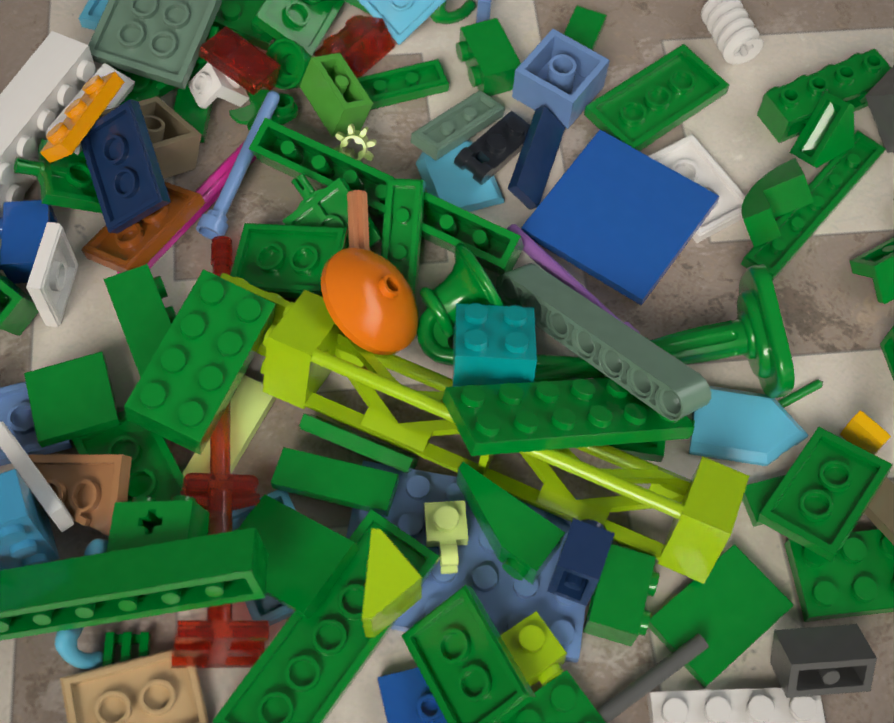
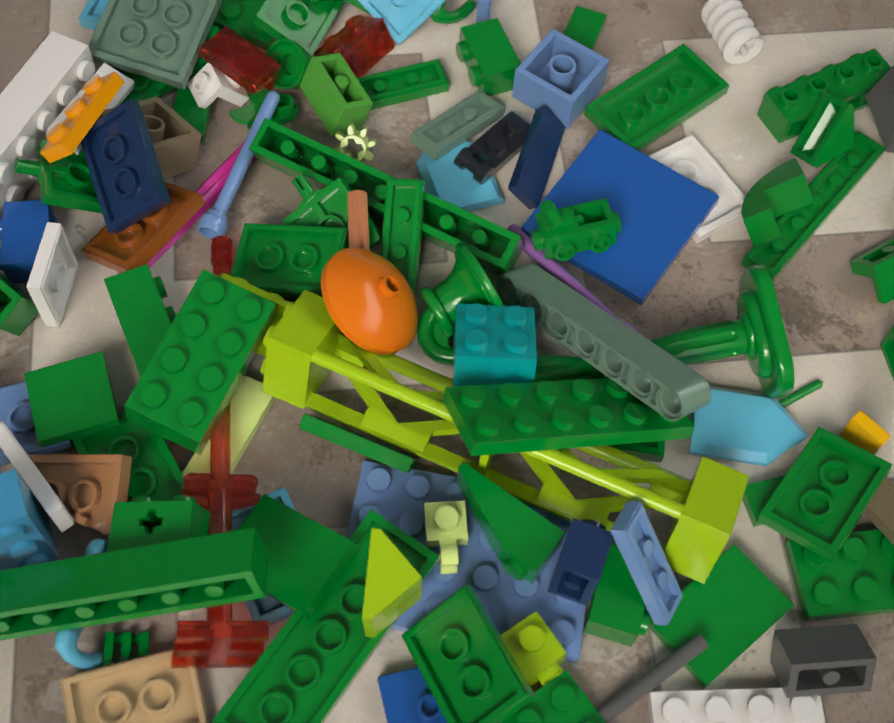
green tile [270,447,400,516] -> none
none -> green brick [531,198,622,261]
none -> medium blue tile [610,501,683,626]

